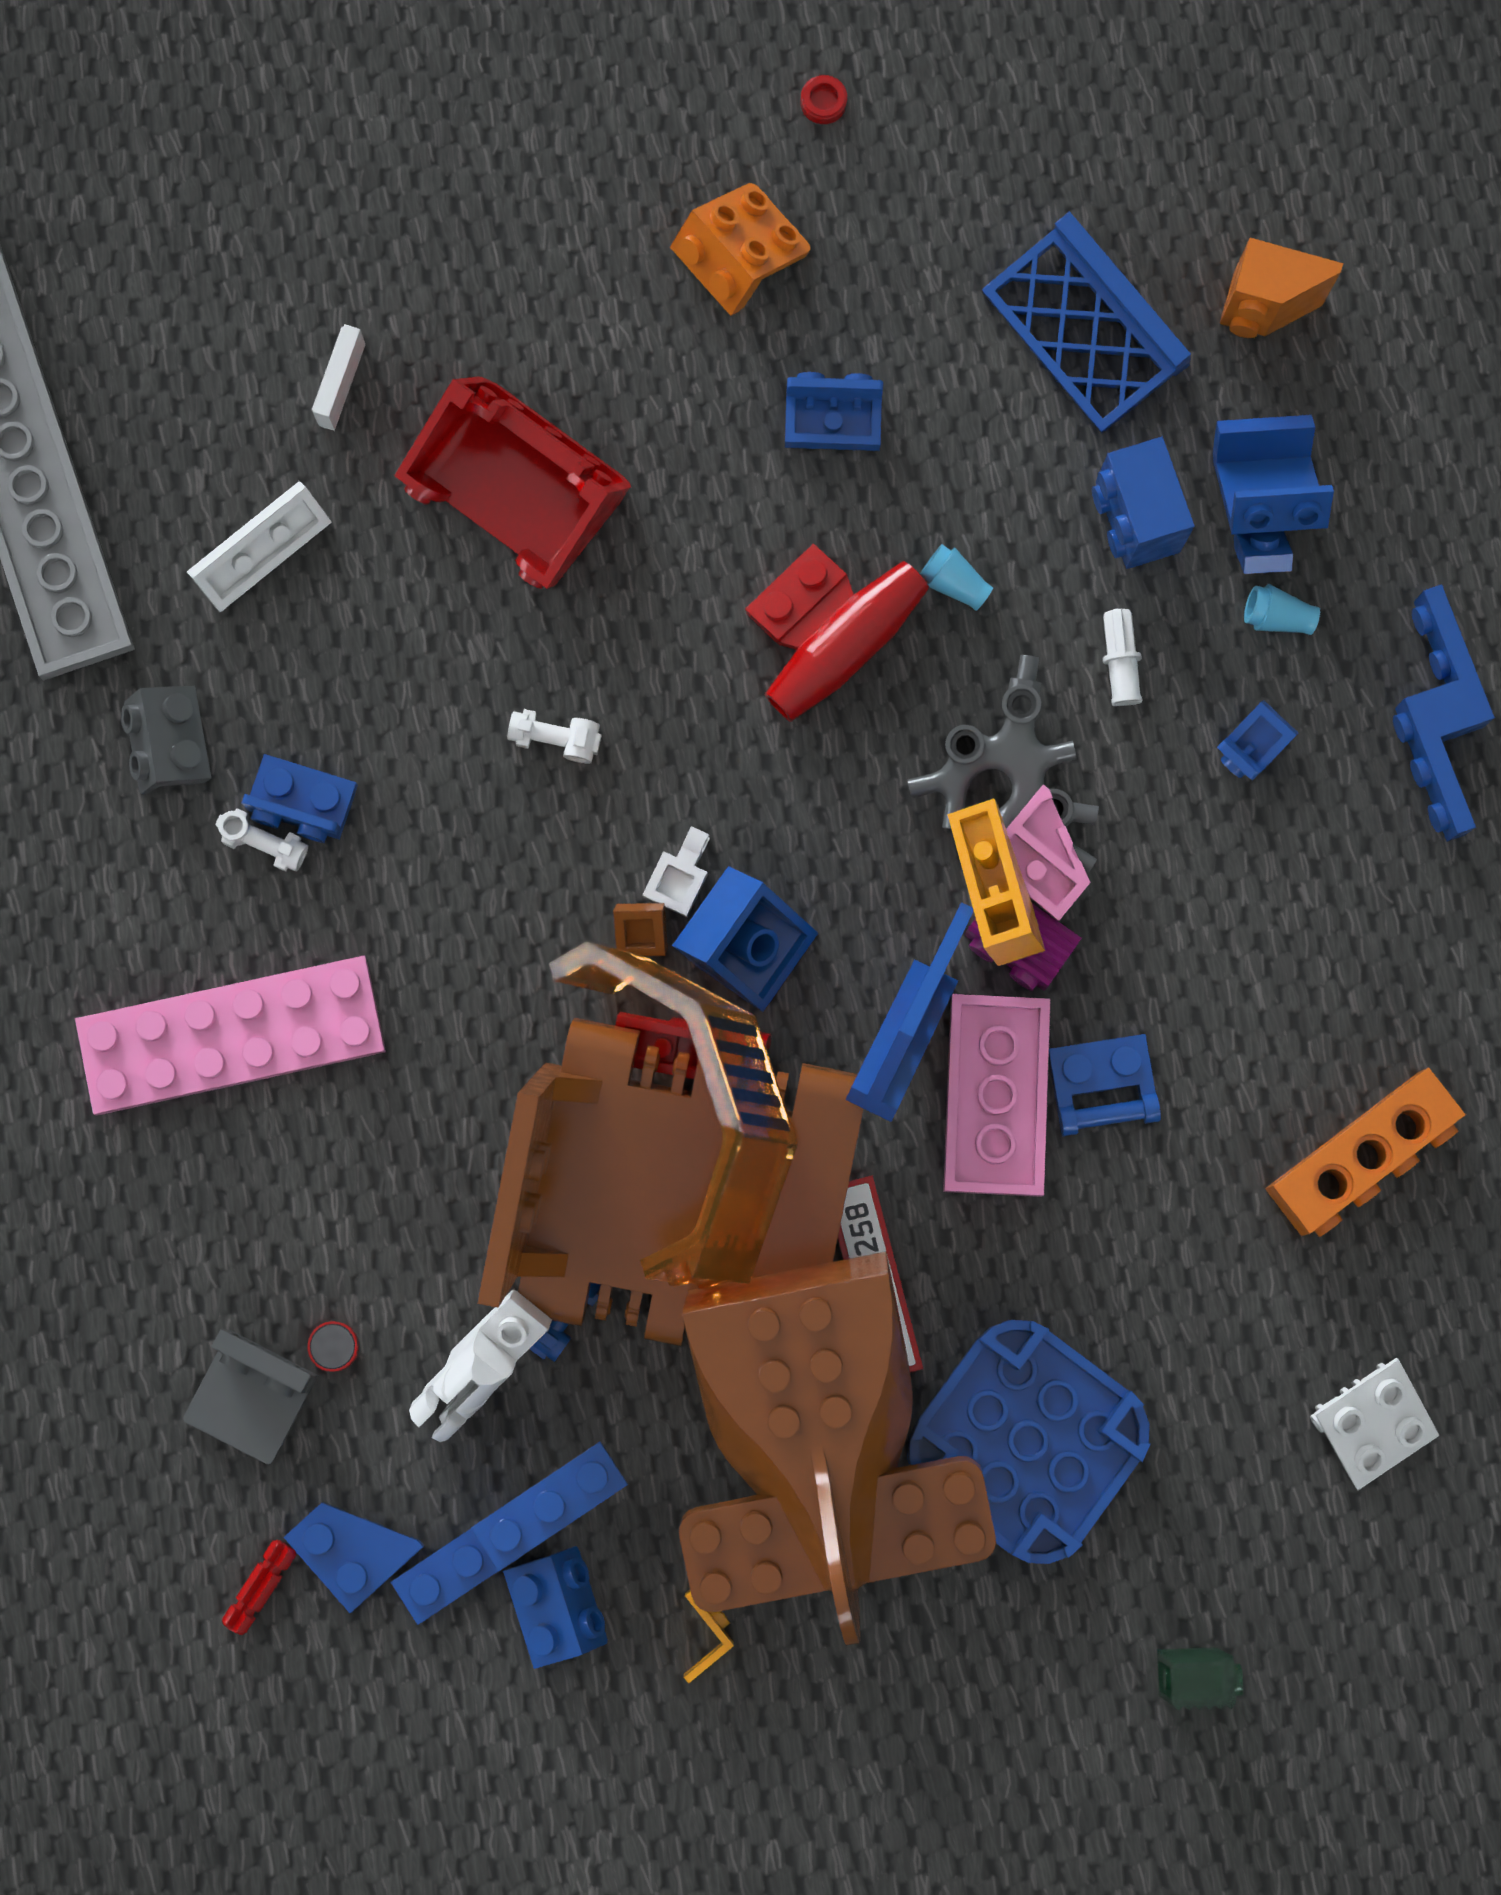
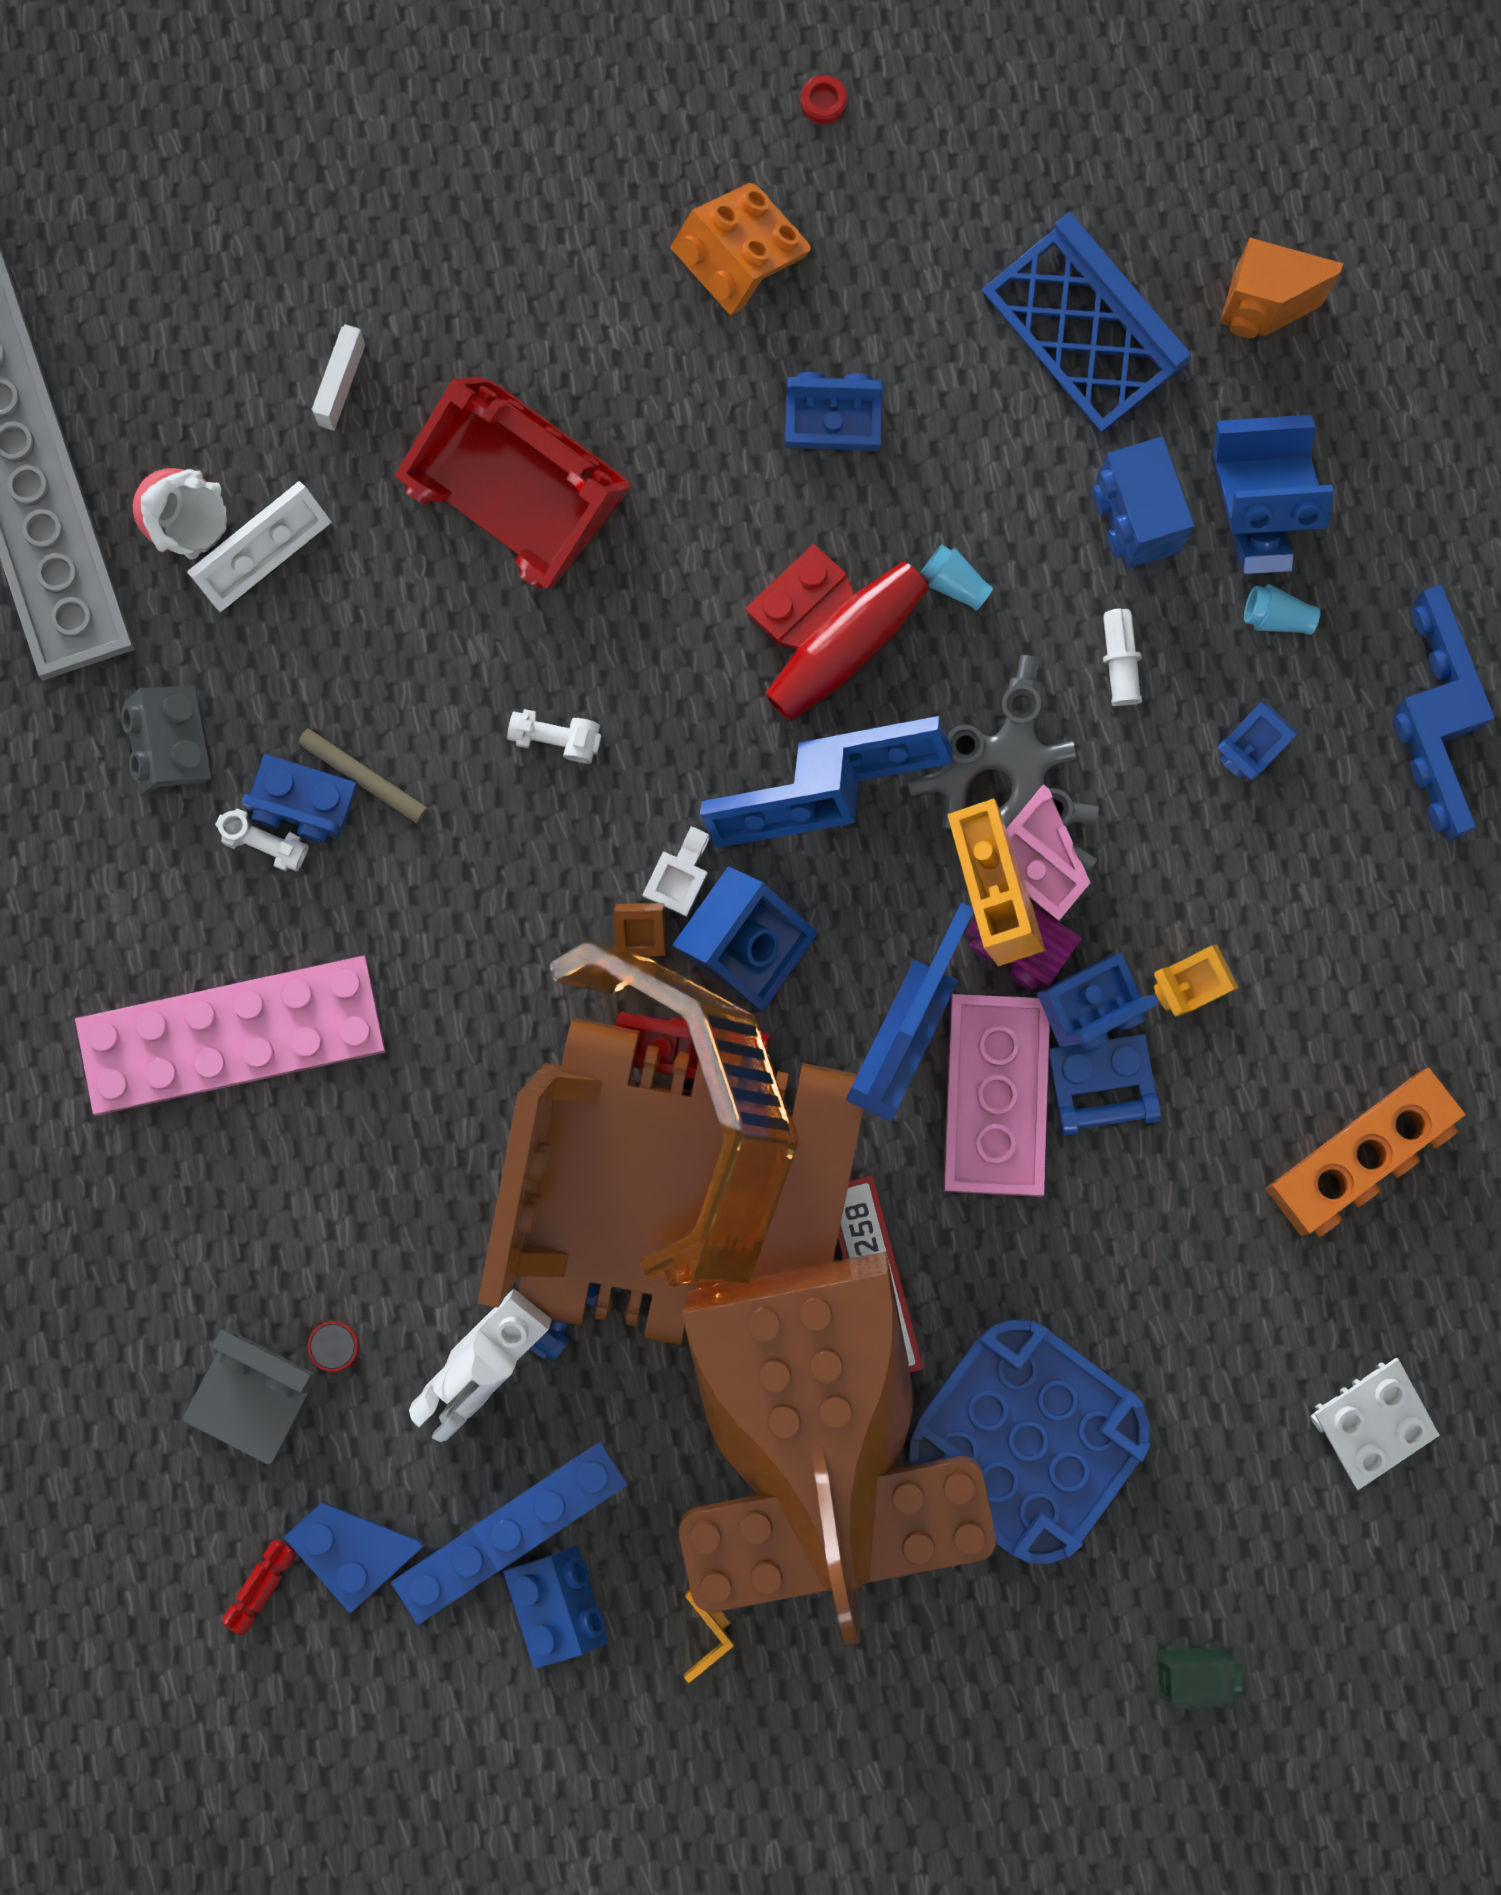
none -> white hair [133,468,227,559]
none -> dark tan bar [298,728,428,824]
none -> blue bracket [700,716,953,848]
none -> blue bracket [1037,952,1159,1050]
none -> light orange bracket [1154,944,1239,1017]

